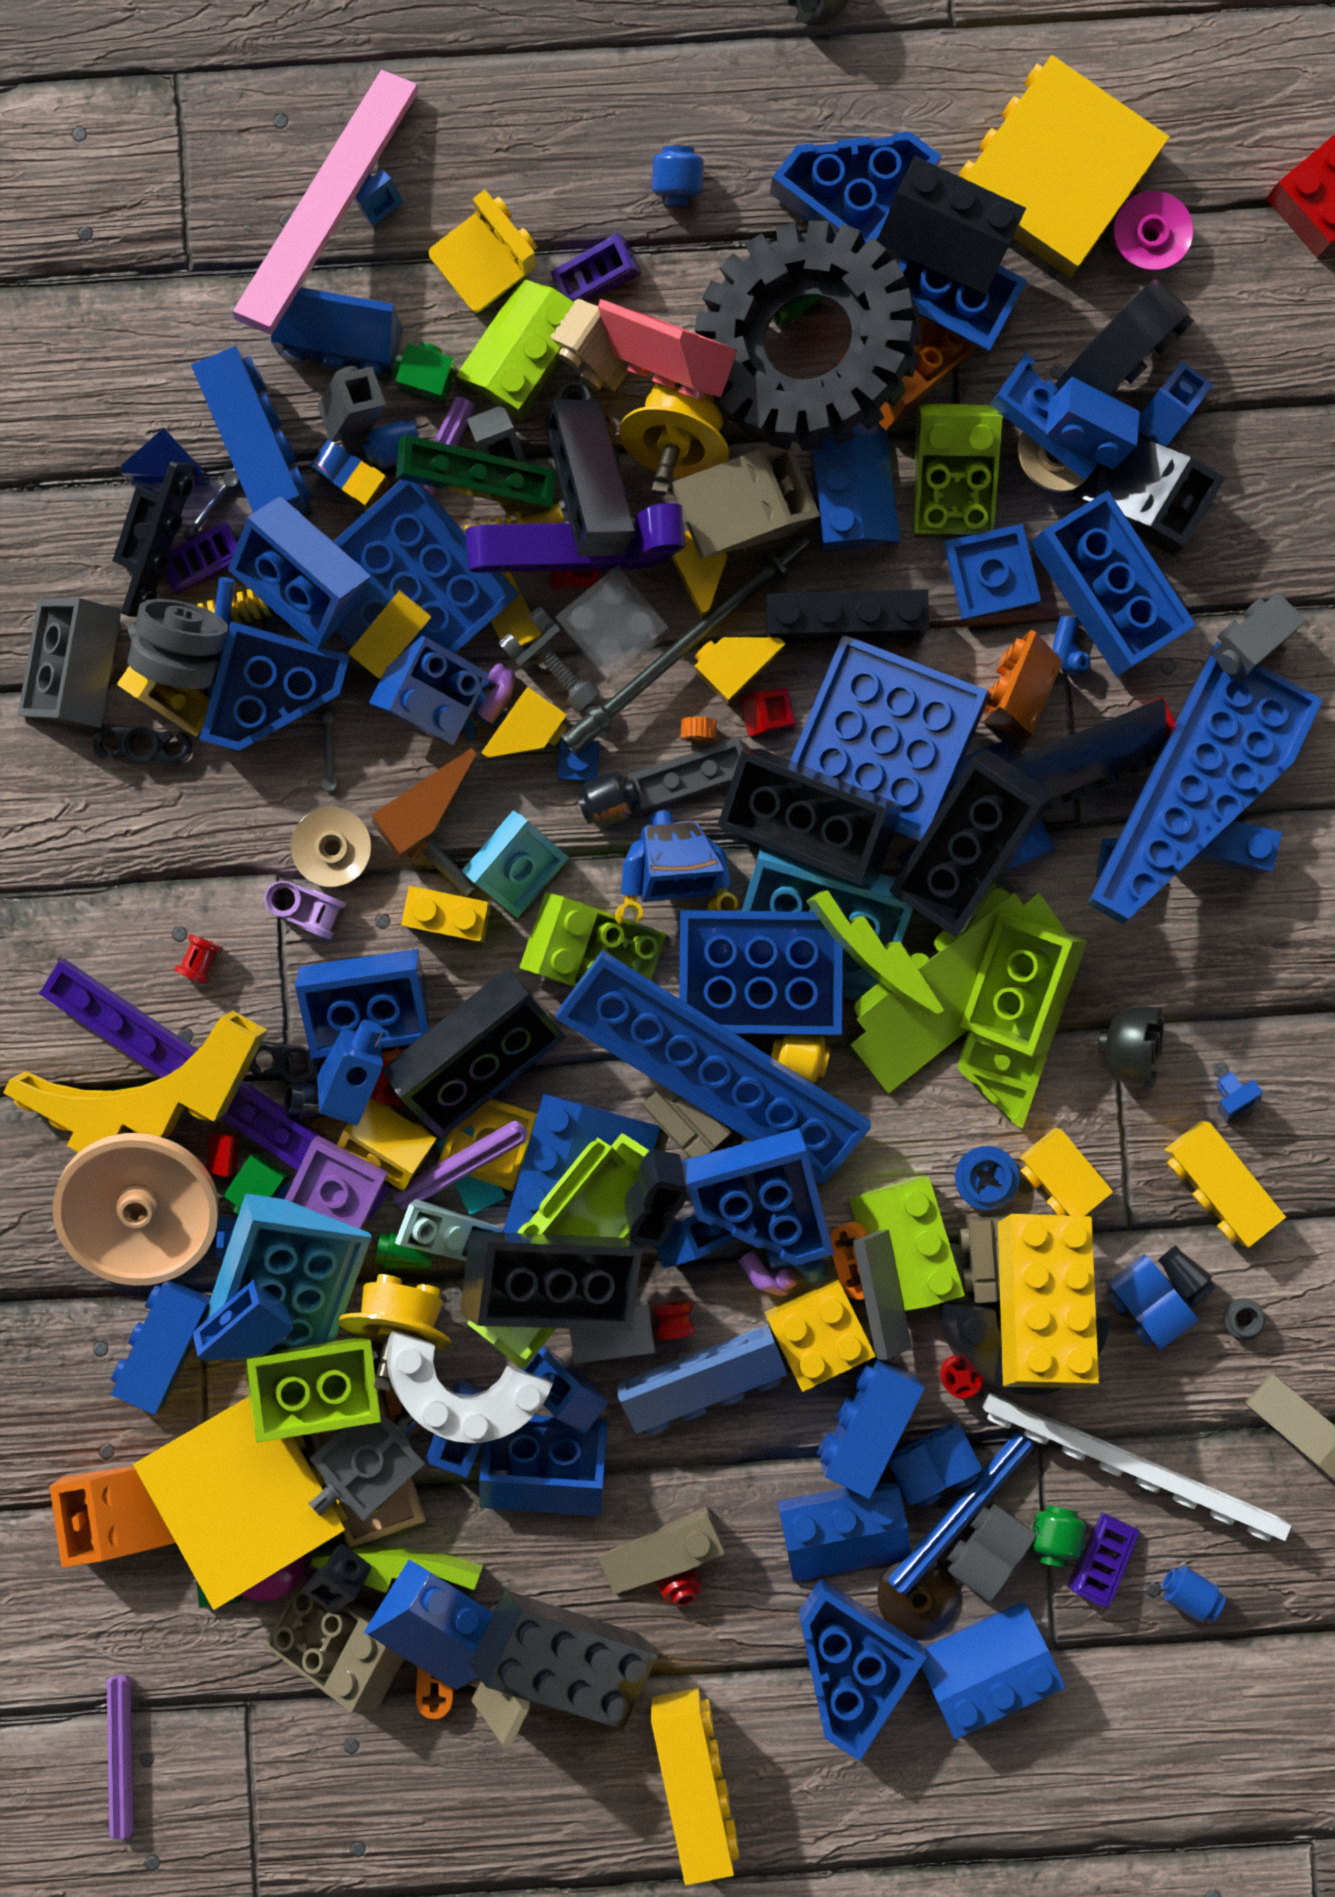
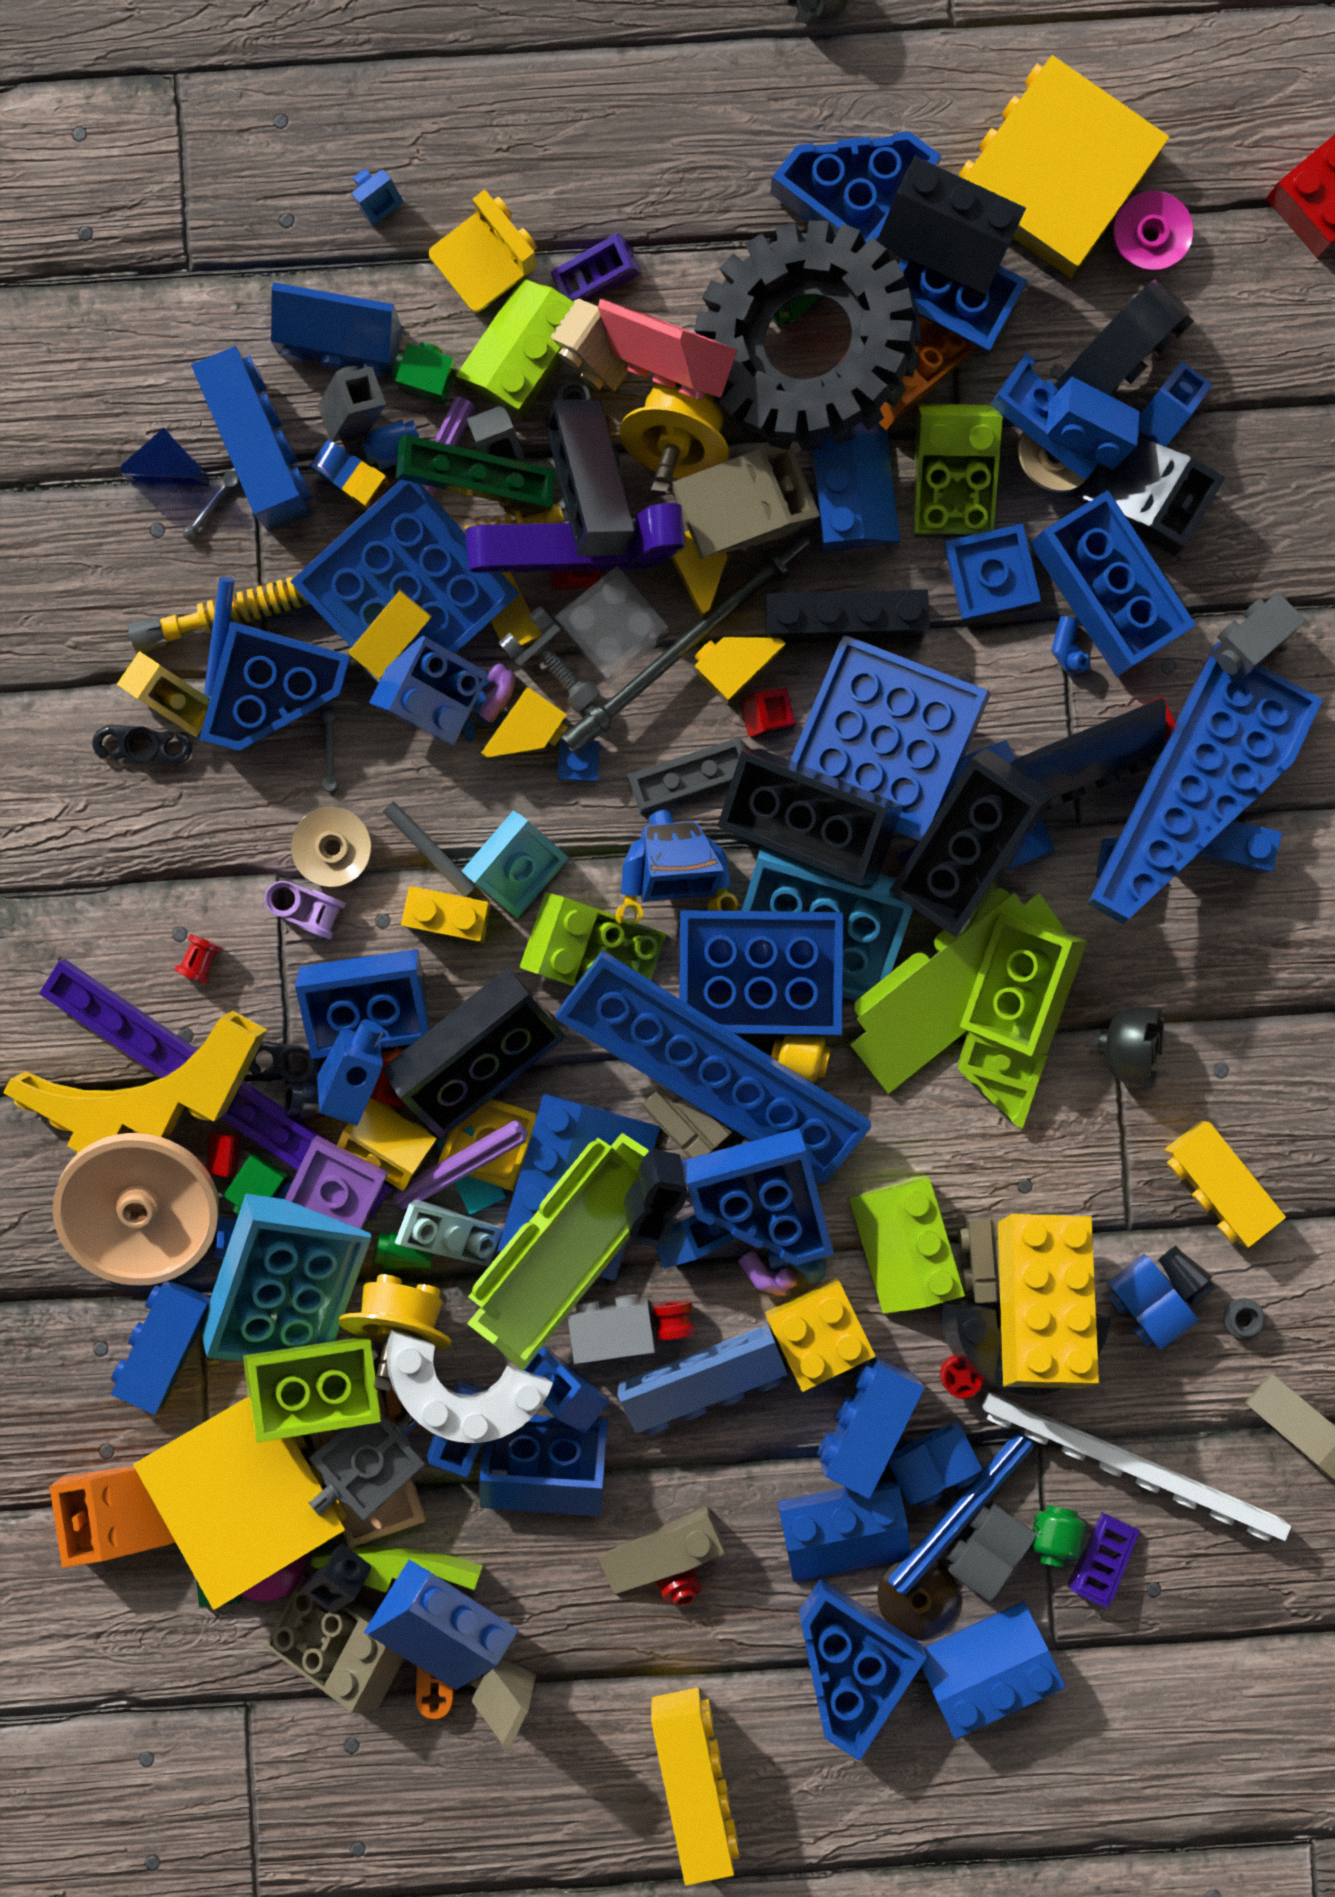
dark grey slope [18,598,121,728] -> none
medium lavender axle [107,1675,133,1840] -> none
black bracket [112,461,196,617] -> none
dark grey wheel [127,599,228,689] -> none
dark purple slope [164,521,238,595] -> none
blue slope [192,1279,293,1361] -> none
blue slope [228,496,371,649] -> none
bright pink tile [233,70,418,335] -> none
dark orange slope [372,748,477,861] -> none
black brick [460,1231,642,1330] -> none
black brick [469,1590,658,1729] -> none
black head [578,771,641,830] -> none
blue head [651,146,704,206] -> none
orange axle [681,717,717,743] -> none
lime slope [806,890,944,1015] -> none
orange beam [830,1221,868,1300] -> none
dark grey tile [853,1230,912,1360] -> none
blue gear [954,1145,1019,1210] -> none
orange slope [983,630,1063,740] -> none
yellow brick [1018,1127,1113,1216] -> none
blue brick [1161,1565,1226,1623] -> none
blue tile [1216,1072,1263,1123] -> none

